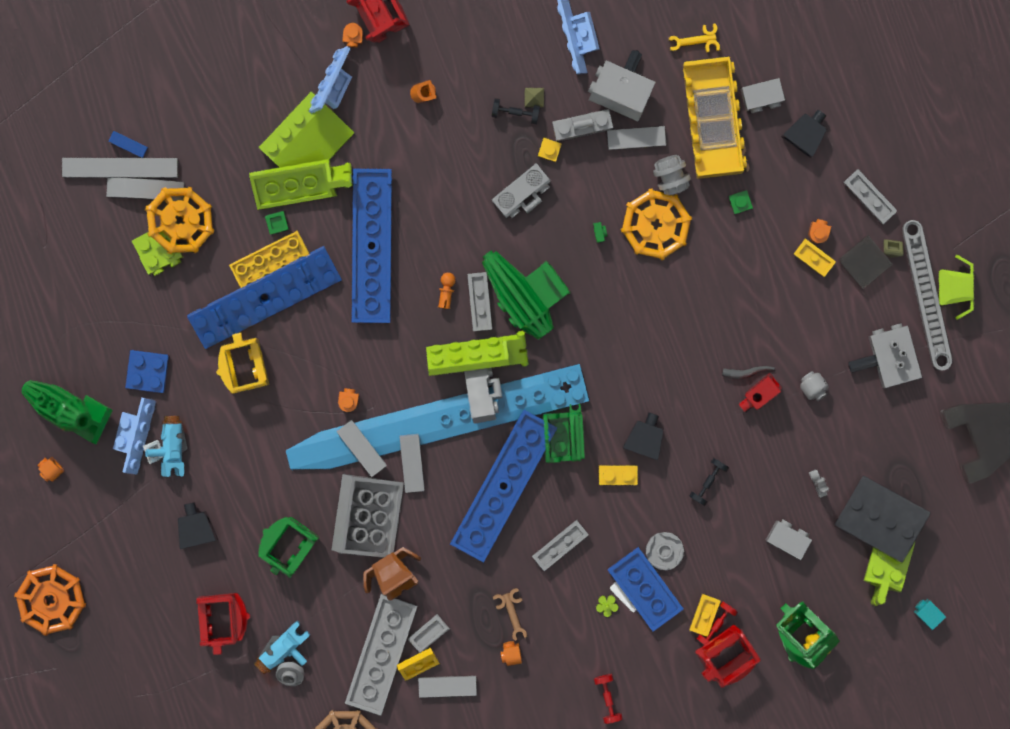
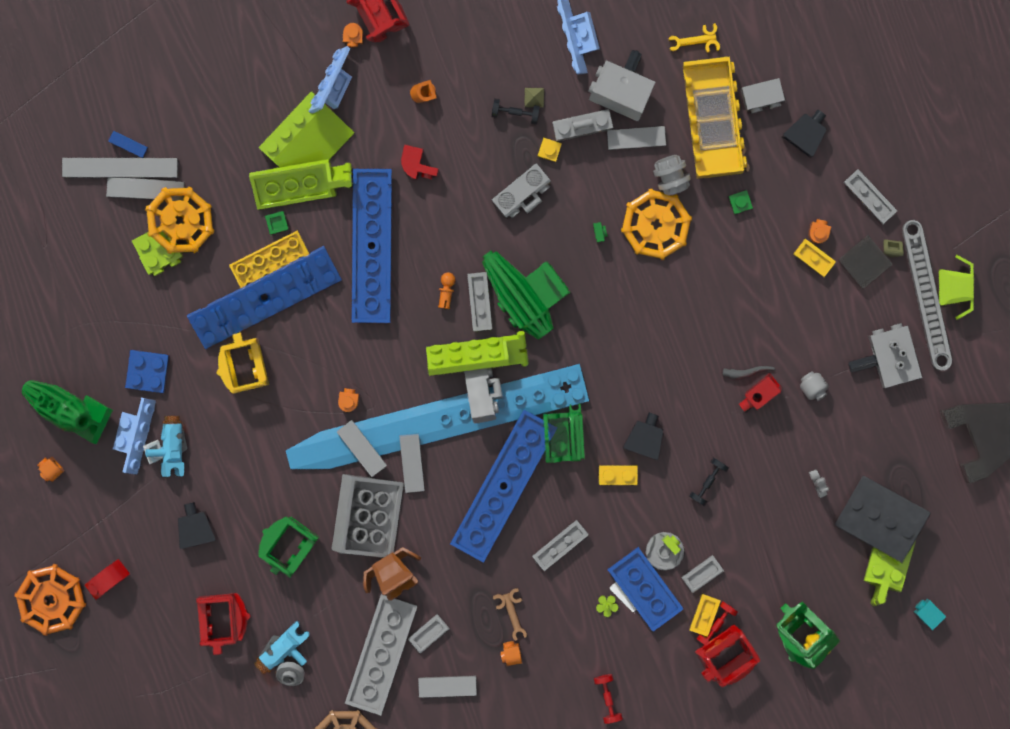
yellow plate [397,648,440,681] -> none
light grey brick [766,519,812,560] -> none
none -> red brick [85,559,130,600]
none -> red brick [401,145,439,180]
none -> lime plate [661,535,681,555]
none -> light grey tile [682,555,724,593]

